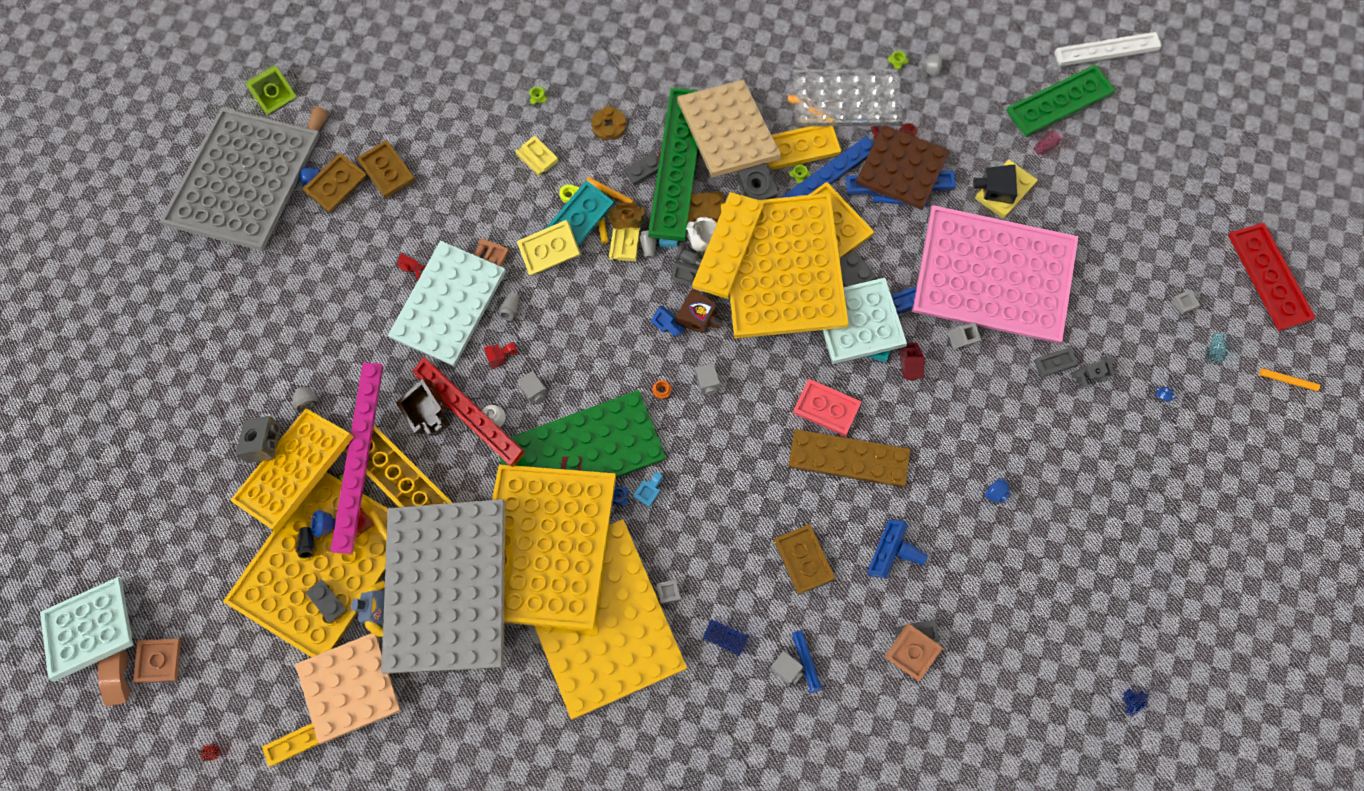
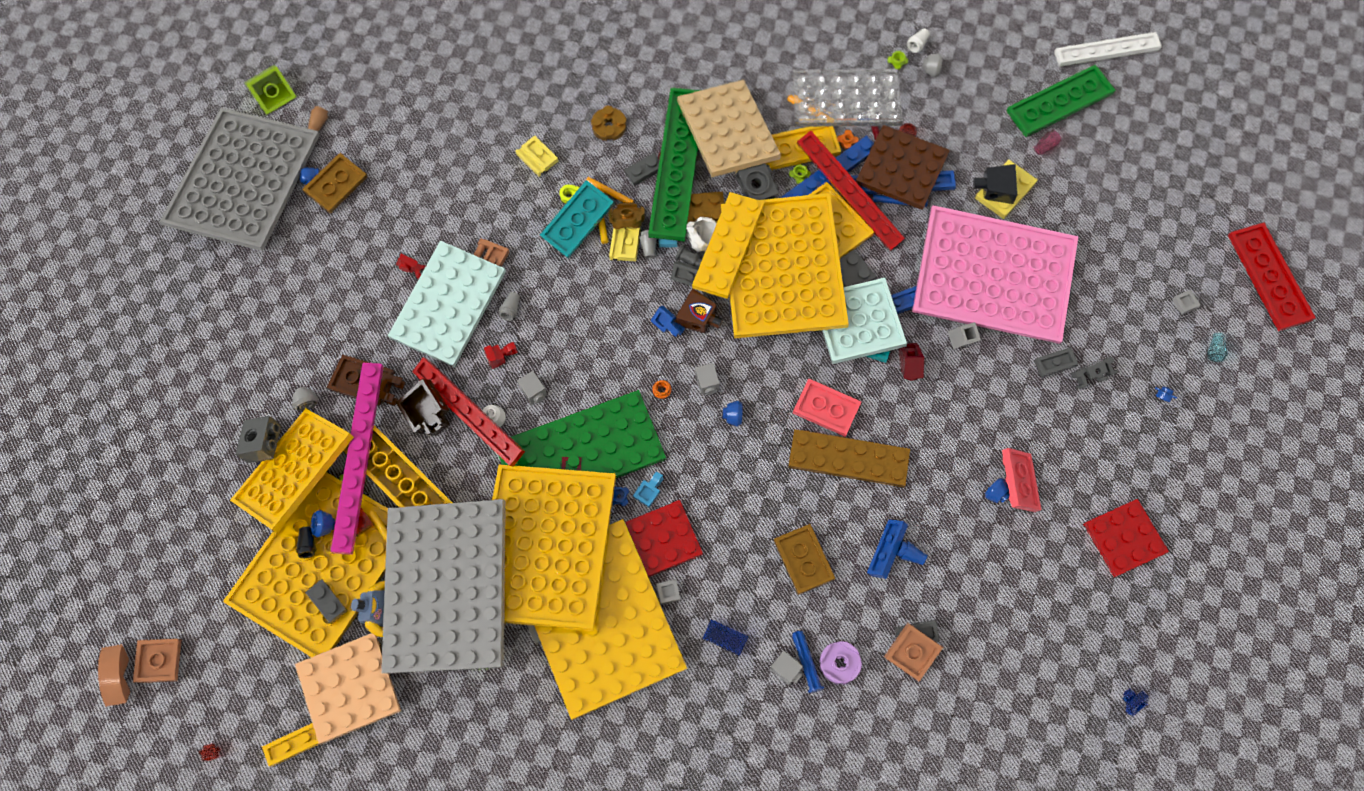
light aqua plate [40,577,133,682] -> none
pearl gold plate [357,140,416,199] -> none
light yellow plate [517,220,581,276] -> none
lime plate [529,86,547,104] -> none
light orange bar [1259,368,1320,391] -> none
none -> reddish brown tile [326,354,406,406]
none -> red plate [625,500,703,578]
none -> blue cone [723,400,743,427]
none -> red plate [797,130,905,251]
none -> lavender plate [820,641,862,684]
none -> orange plate [837,130,858,149]
none -> white cone [907,29,930,53]
none -> coral plate [1002,448,1041,512]
none -> red plate [1084,499,1169,578]

